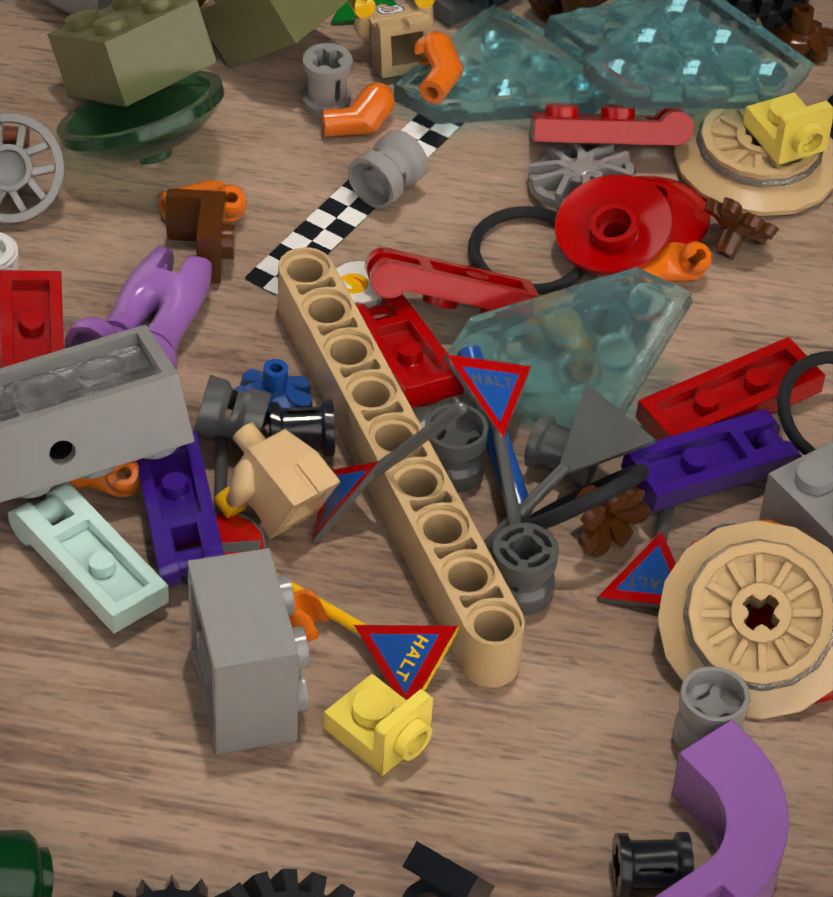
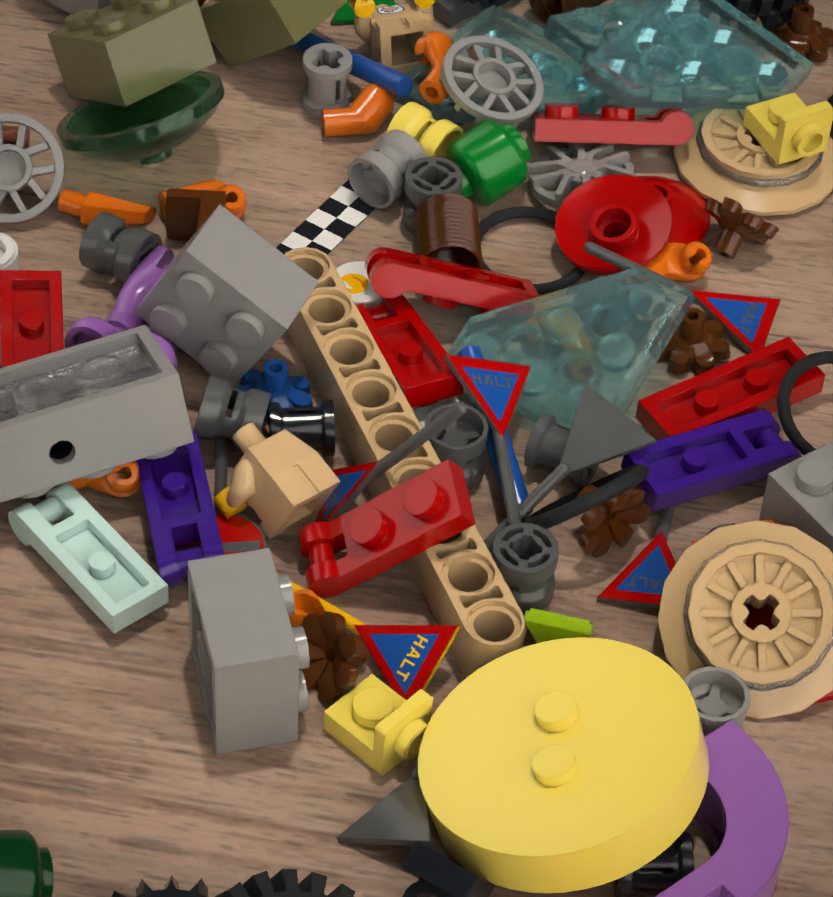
none -> orange bar [58,189,156,227]
none -> dark grey wheel [79,211,162,284]
none -> light grey brick [134,204,319,387]
none -> blue bar [289,32,413,97]
none -> red plate [298,459,476,598]
none -> reddish brown plant [299,612,368,702]
none -> dark grey piece [337,676,468,847]
none -> light yellow wheel [386,102,464,159]
none -> dark grey wheel [402,156,463,235]
none -> reddish brown piece [414,193,483,269]
none -> light yellow brick [418,637,709,894]
none -> light grey wheel [439,35,544,128]
none -> green head [446,120,532,206]
none -> lime slope [524,608,596,643]
none -> piece [584,242,781,353]
none -> reddish brown plant [650,307,730,375]

